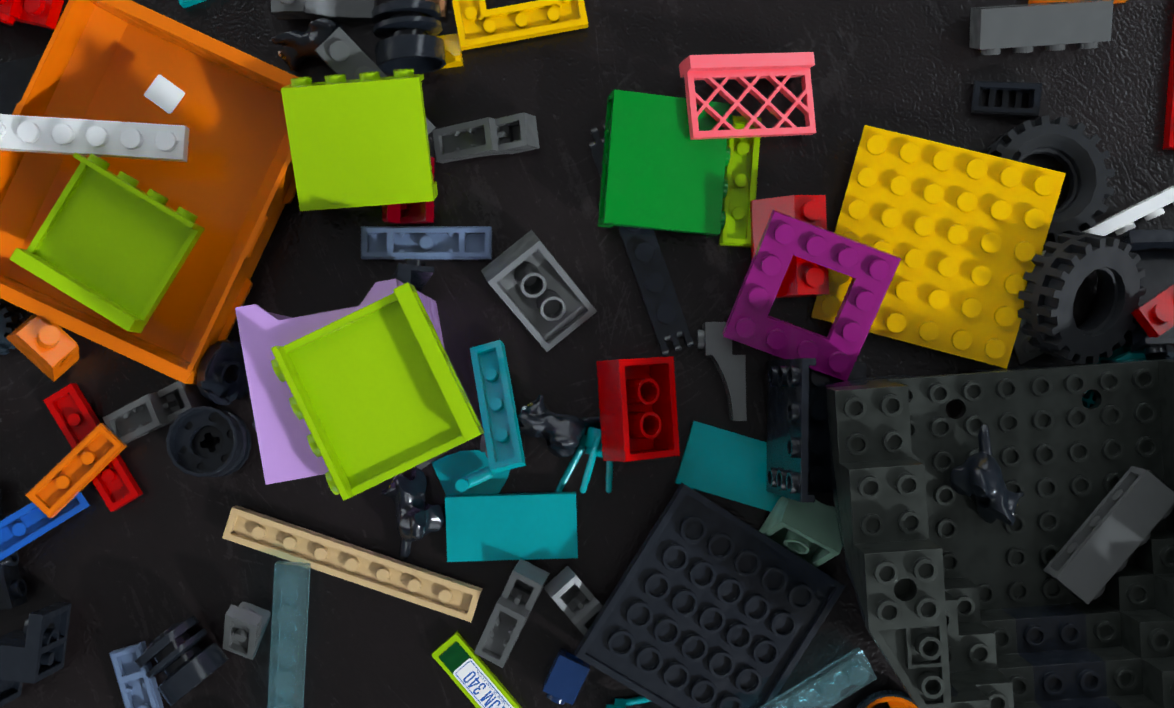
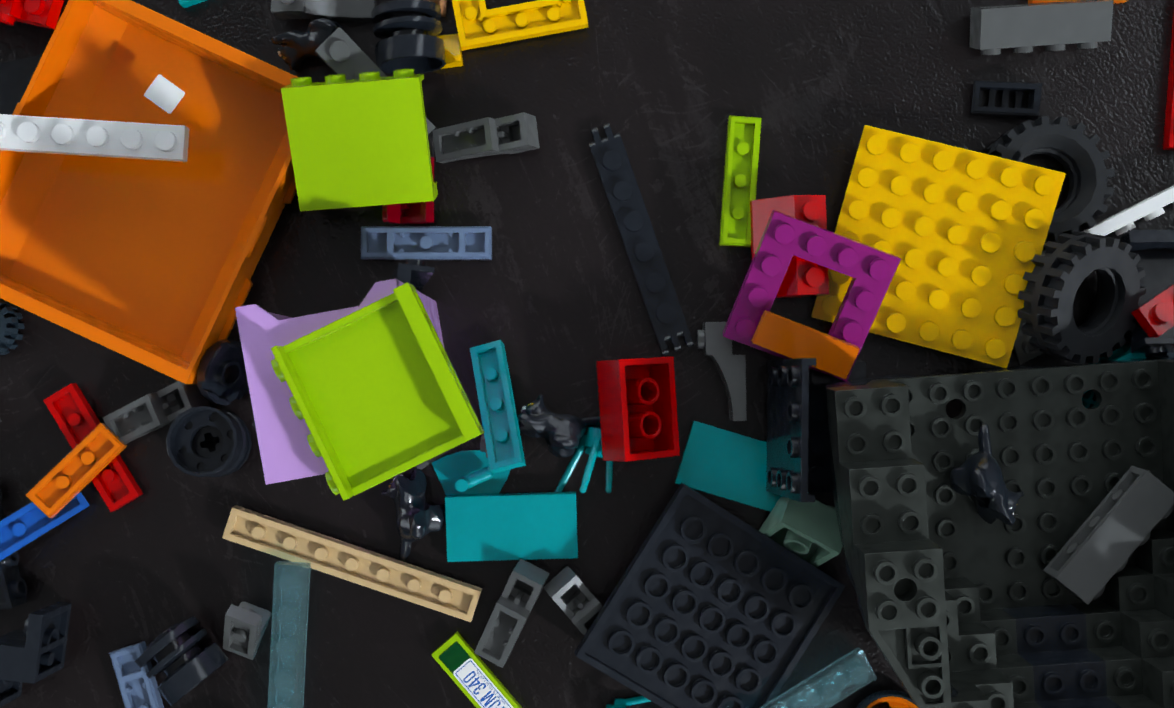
orange torso [6,314,79,382] -> none
lime panel [9,152,205,333] -> none
dark grey slope [481,229,597,352] -> none
dark blue brick [543,648,590,705] -> none
green panel [598,89,733,238] -> none
coral fence [679,52,816,140] -> none
none -> orange tile [751,310,860,379]

